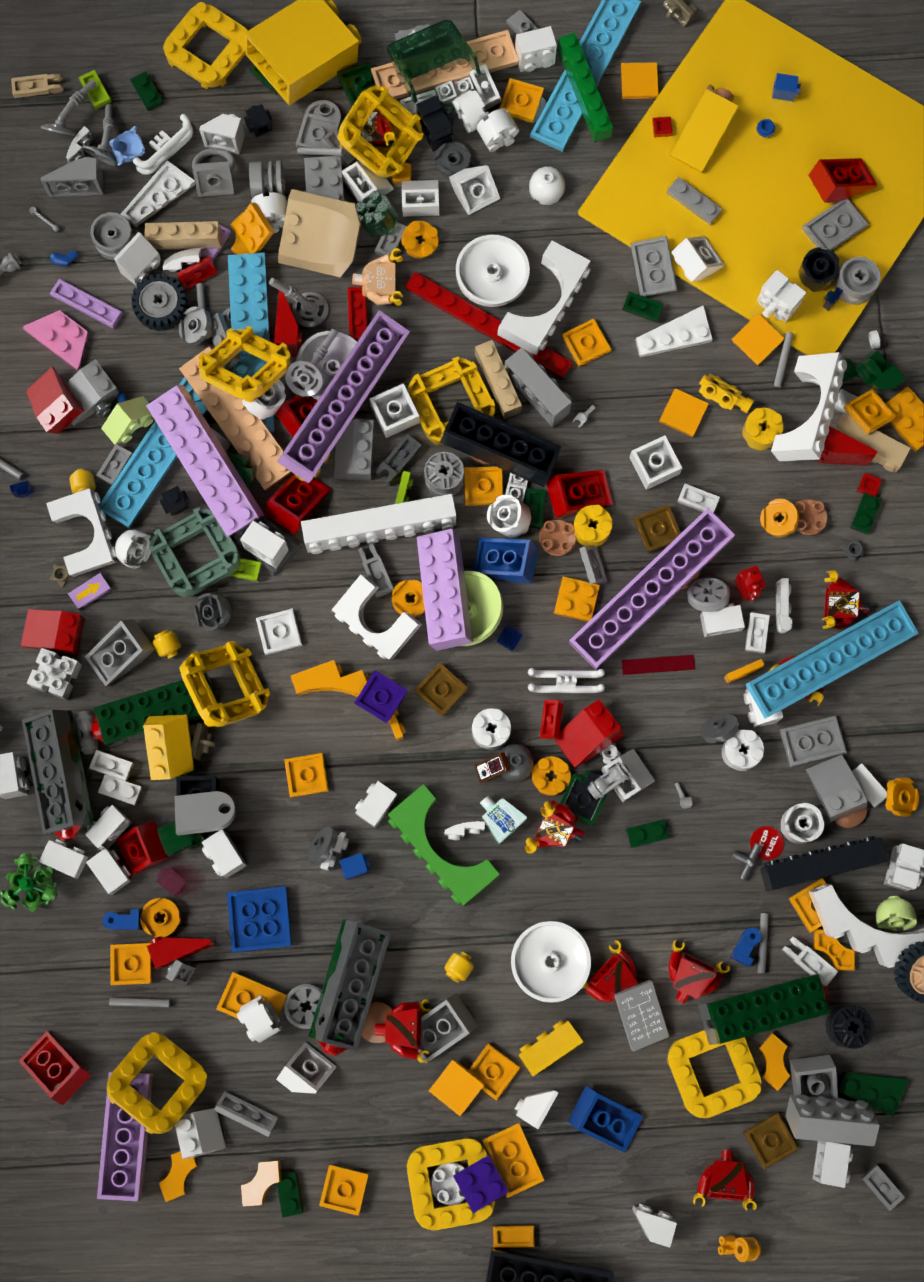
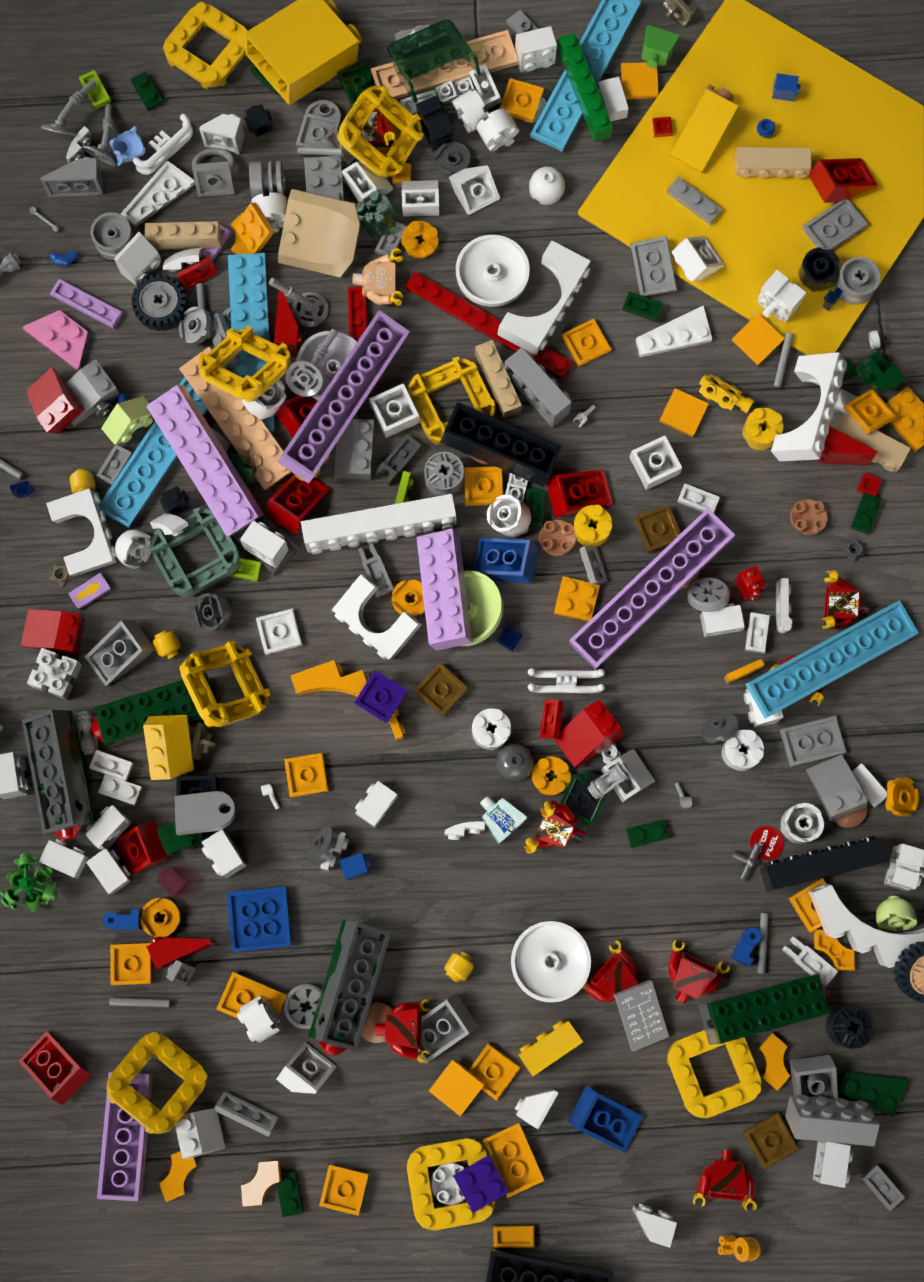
tan hinge [11,74,64,98] -> none
bright green arch [387,784,500,906] -> none
tile [474,752,511,783] -> none
dark red sticker [621,655,695,675] -> none
light orange plate [760,499,799,537] -> none
none -> white slope [150,514,188,536]
none -> white hand [261,784,280,809]
none -> white brick [597,77,629,121]
none -> bright green torso [641,25,680,68]
none -> tan brick [735,147,811,178]

